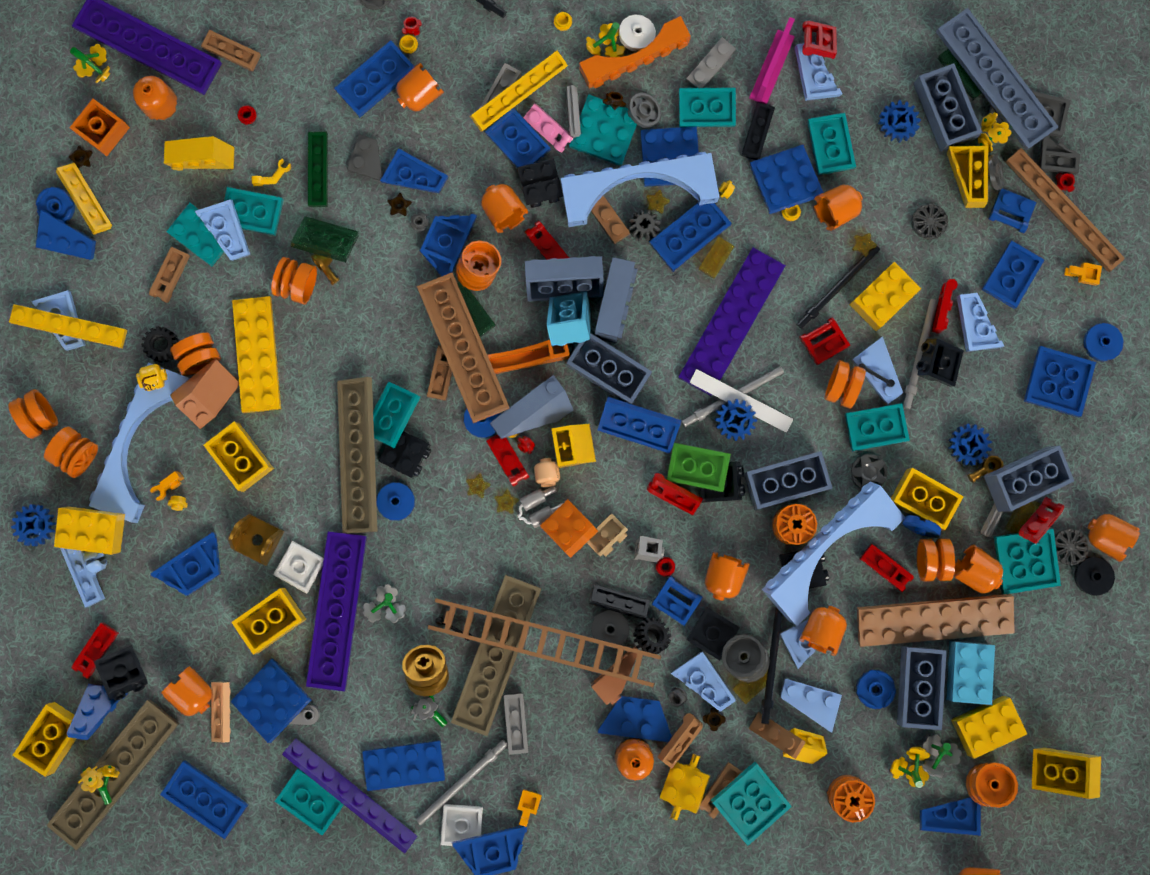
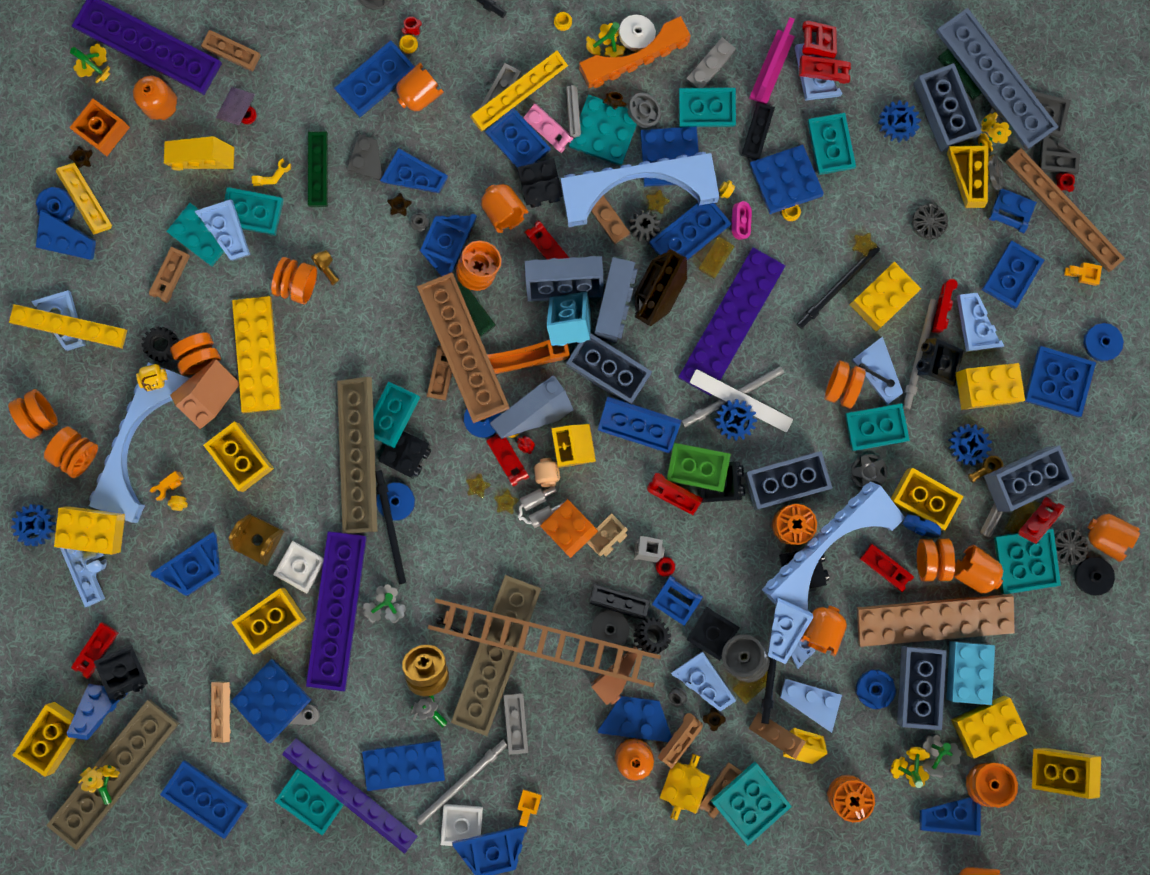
orange cylinder [161,666,213,716] -> none
clear green plate [291,216,359,263] -> none
orange cylinder [705,552,750,601] -> none
red plate [799,317,851,365] -> none
orange cylinder [814,184,862,231] -> none
none -> clear purple sticker [215,87,255,125]
none -> black bar [375,470,407,584]
none -> dark brown wedge [634,249,687,326]
none -> dark pink plate [732,201,752,240]
none -> light blue wing [768,597,813,664]
none -> red plate [799,55,851,84]
none -> yellow brick [955,363,1025,410]

